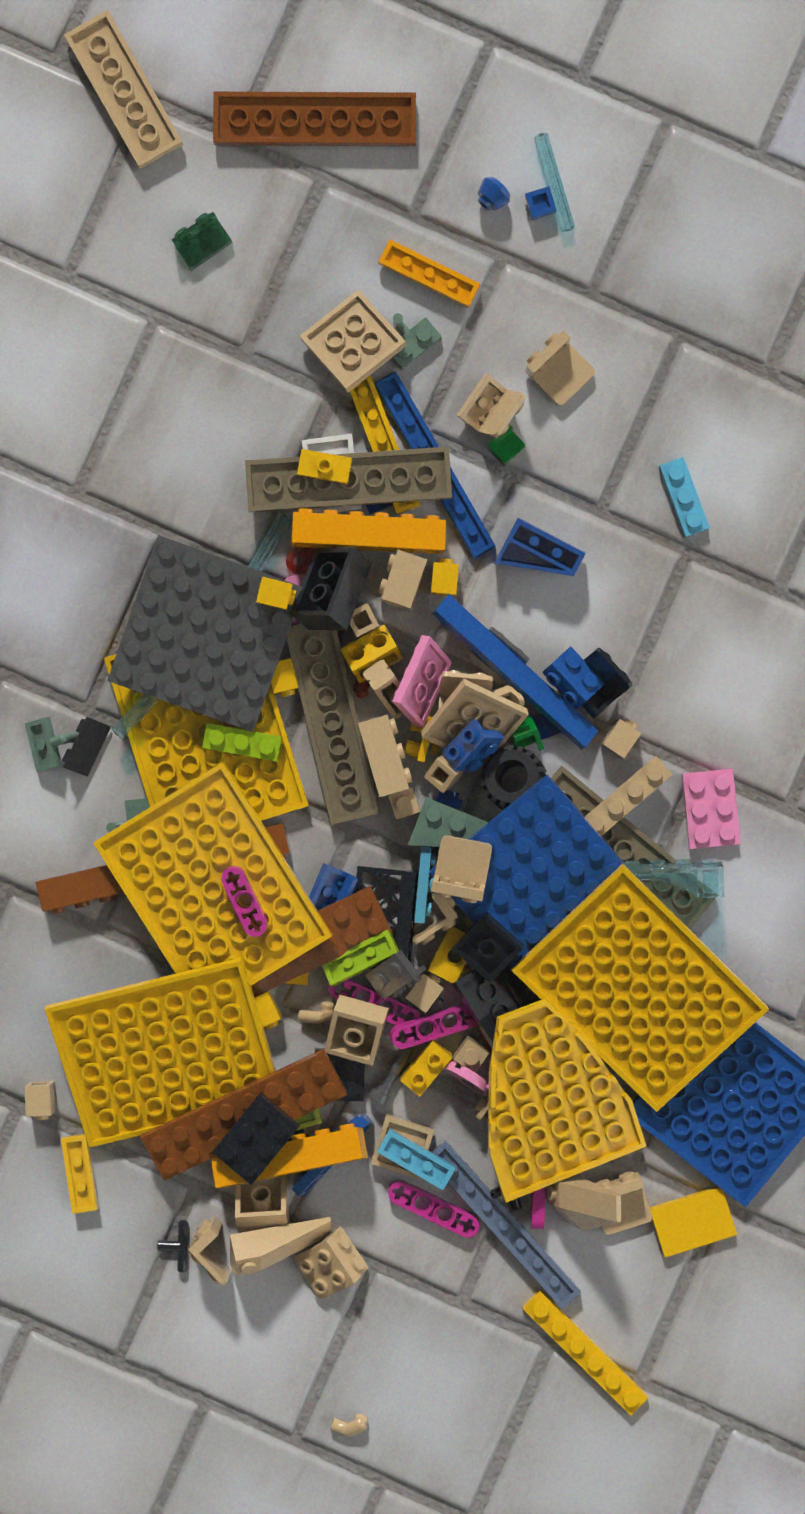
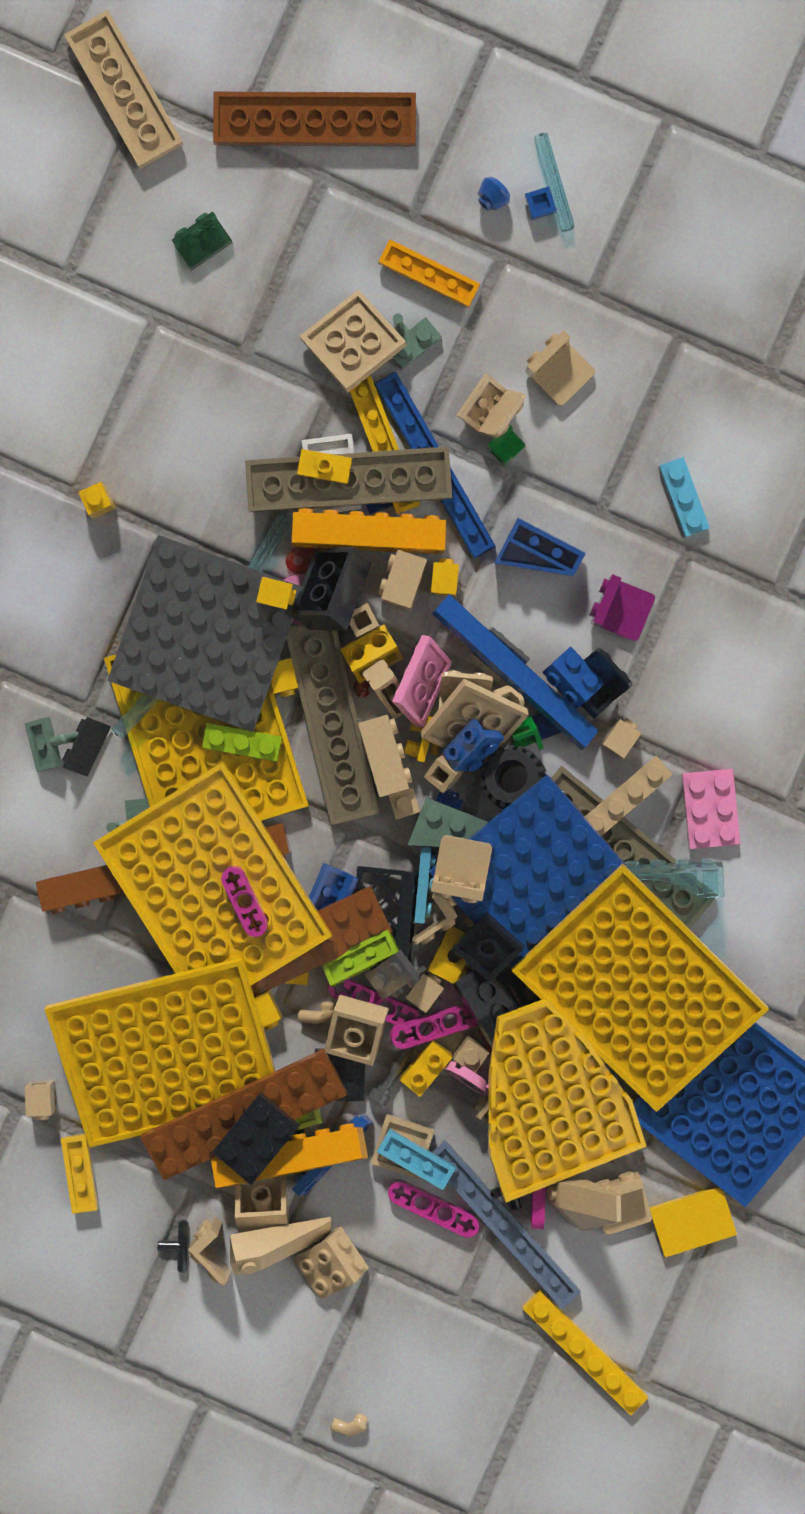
none -> yellow brick [78,482,116,519]
none -> magenta bracket [589,574,655,641]

